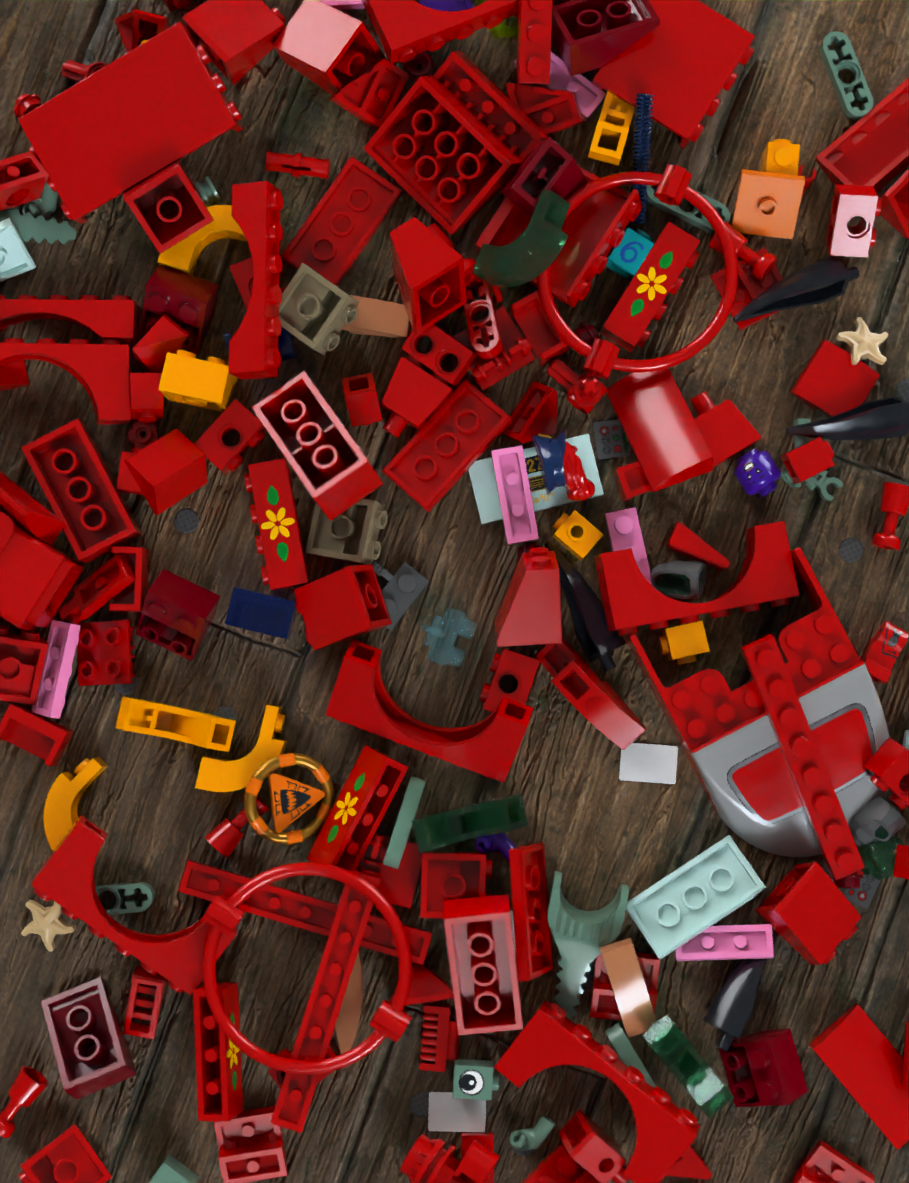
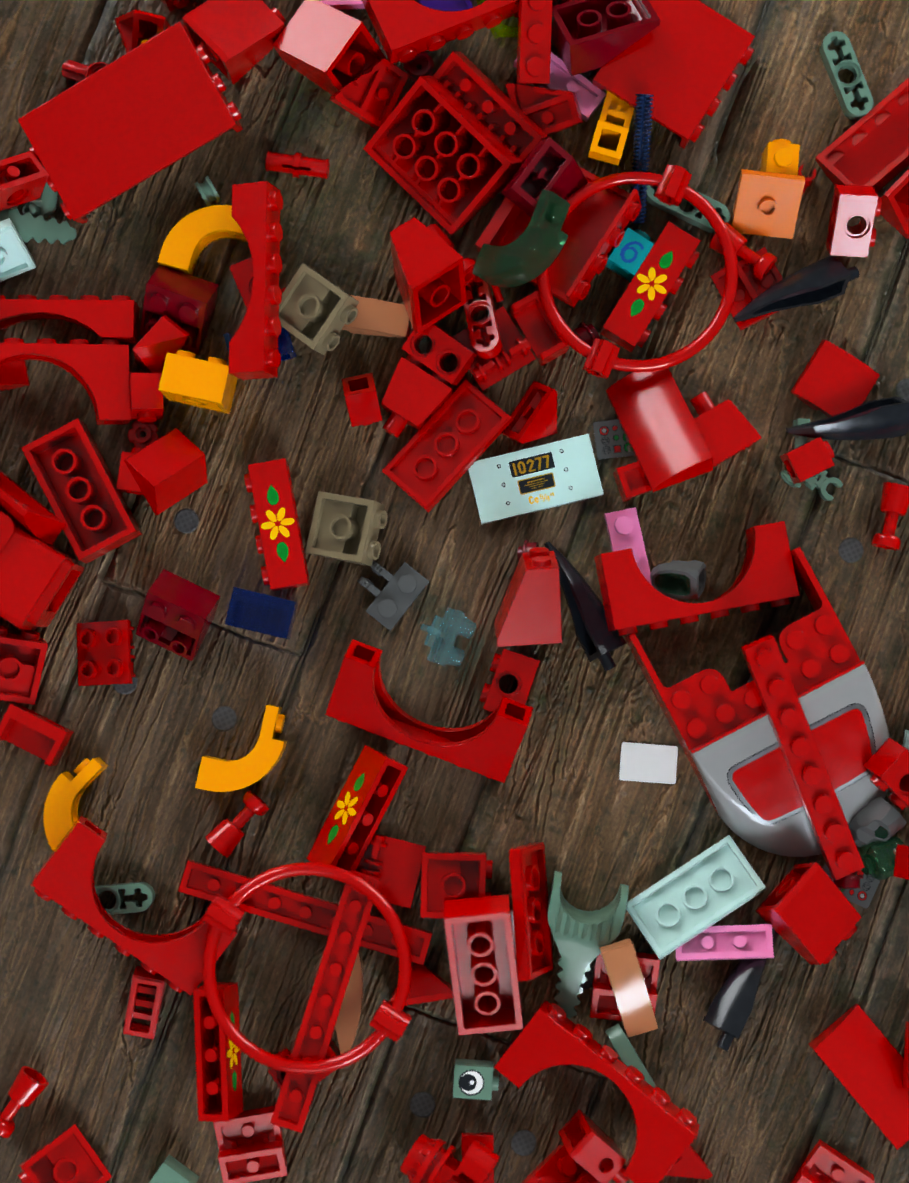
red plate [14,94,42,119] -> none
tan animal [21,900,76,952] -> none
bright pink plate [32,620,80,719] -> none
dark red slope [41,977,137,1100] -> none
red hinge [59,553,135,625] -> none
red panel [109,546,149,612] -> none
light orange arch [115,697,236,752] -> none
red slope [124,160,214,254] -> none
red brick [194,399,266,474] -> none
piece [244,753,334,845] -> none
red brick [251,371,383,521] -> none
red tile [281,156,403,286] -> none
red slope [294,564,392,650] -> none
sand green beam [383,776,426,869] -> none
clear green arch [412,794,528,853] -> none
red piece [419,1004,459,1072] -> none
white sticker [428,1092,486,1132] -> none
dark purple arm [474,832,516,862] -> none
bright pink plate [491,445,539,545] -> none
sand green arm [509,1115,556,1151] -> none
piece [532,430,595,501] -> none
red slope [535,636,647,750] -> none
red axle [547,359,608,415] -> none
light orange brick [552,510,604,561] -> none
clear green arch [641,1015,734,1118] -> none
light orange brick [658,620,710,665] -> none
red slope [665,522,730,571] -> none
dark red slope [718,1028,808,1107] -> none
dark purple head [734,448,781,497] -> none
tan animal [836,317,888,365] -> none
red leg [860,620,909,684] -> none

